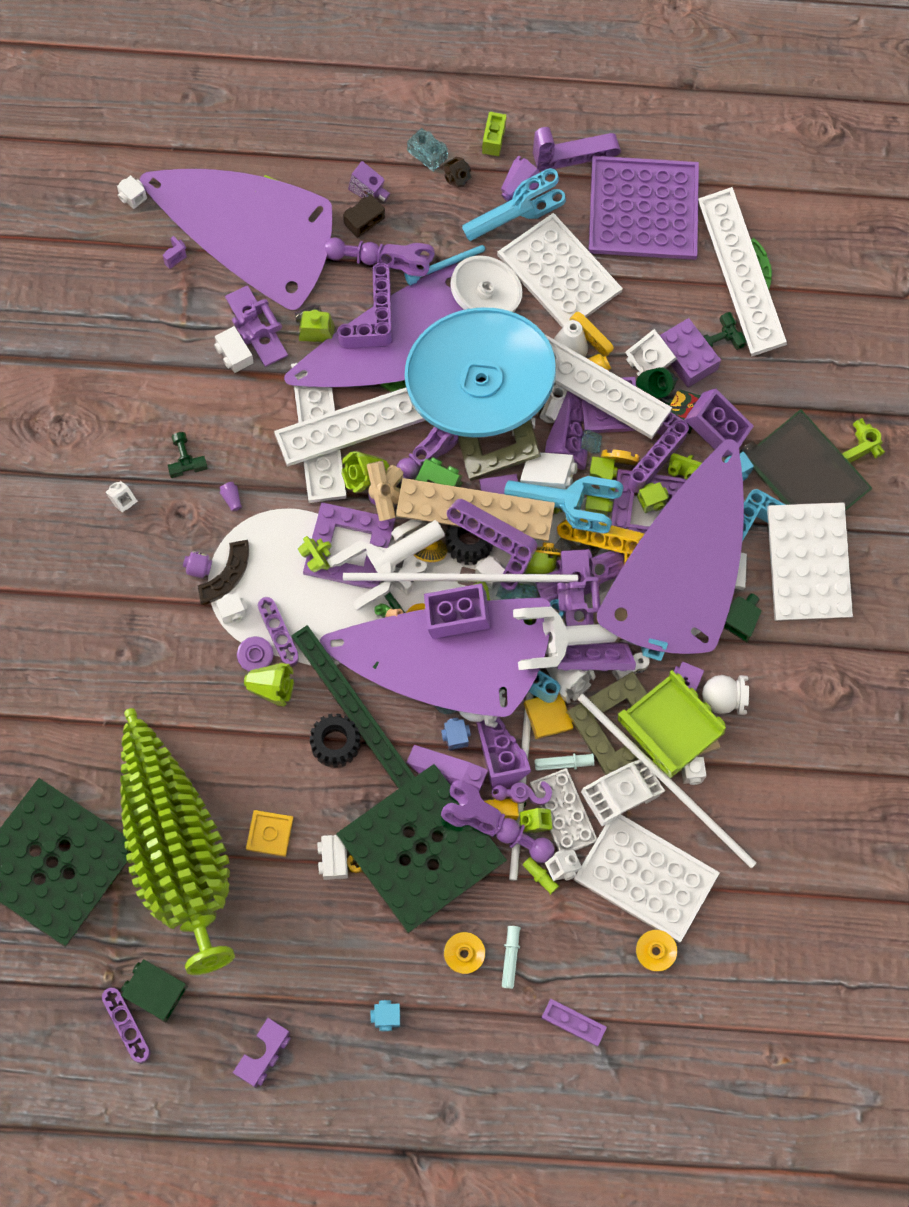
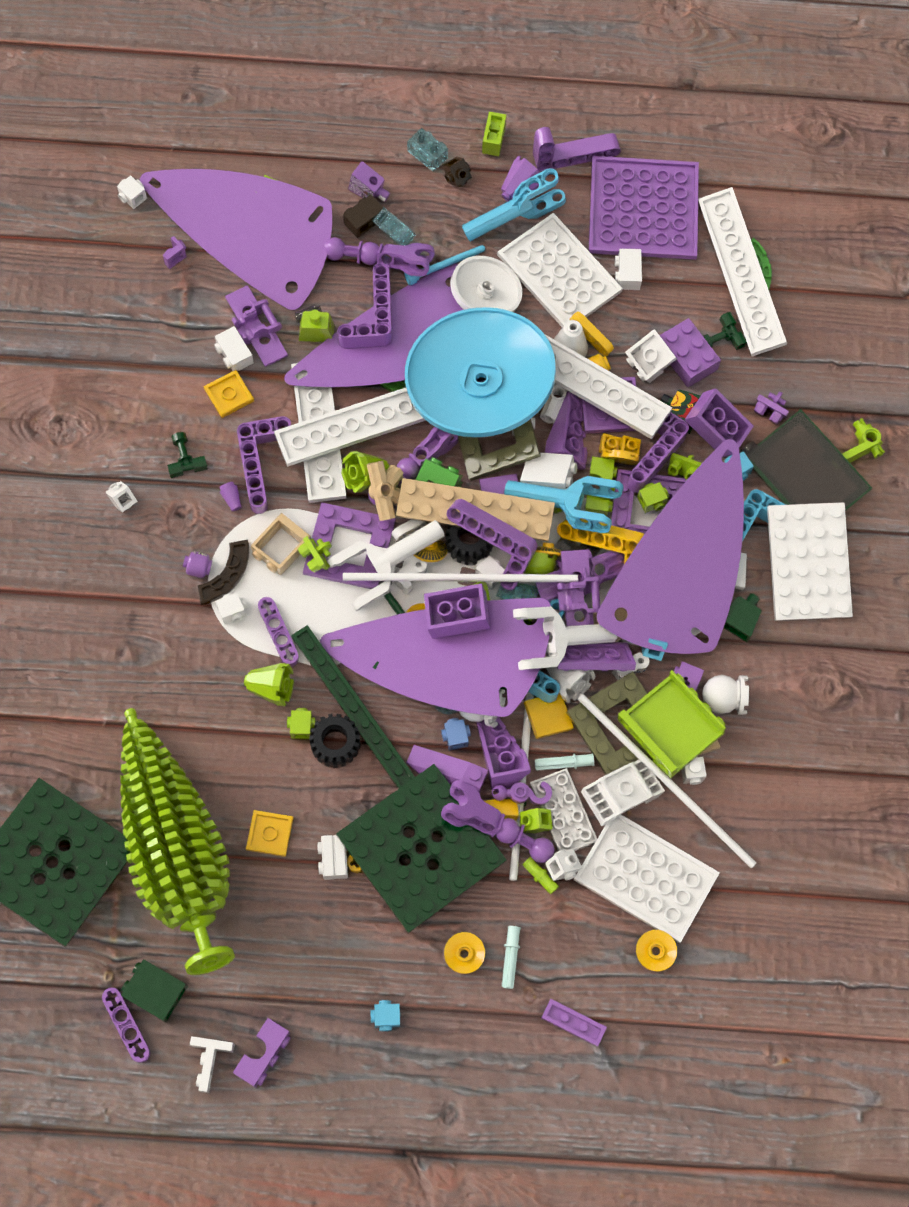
medium lavender wheel [237,636,274,672] -> none
arm [374,604,403,618] -> none
clear light blue tile [581,429,602,454] -> none
dark green piece [636,367,678,399] -> none
none -> white bracket [190,1036,235,1093]
none -> yellow tile [203,370,254,418]
none -> medium lavender beam [237,416,291,514]
none -> tan window [251,513,311,575]
none -> lime brick [287,708,316,739]
none -> clear light blue brick [373,207,416,246]
none -> yellow slope [599,433,641,457]
none -> white brick [615,249,642,290]
none -> medium lavender hips [754,391,789,425]

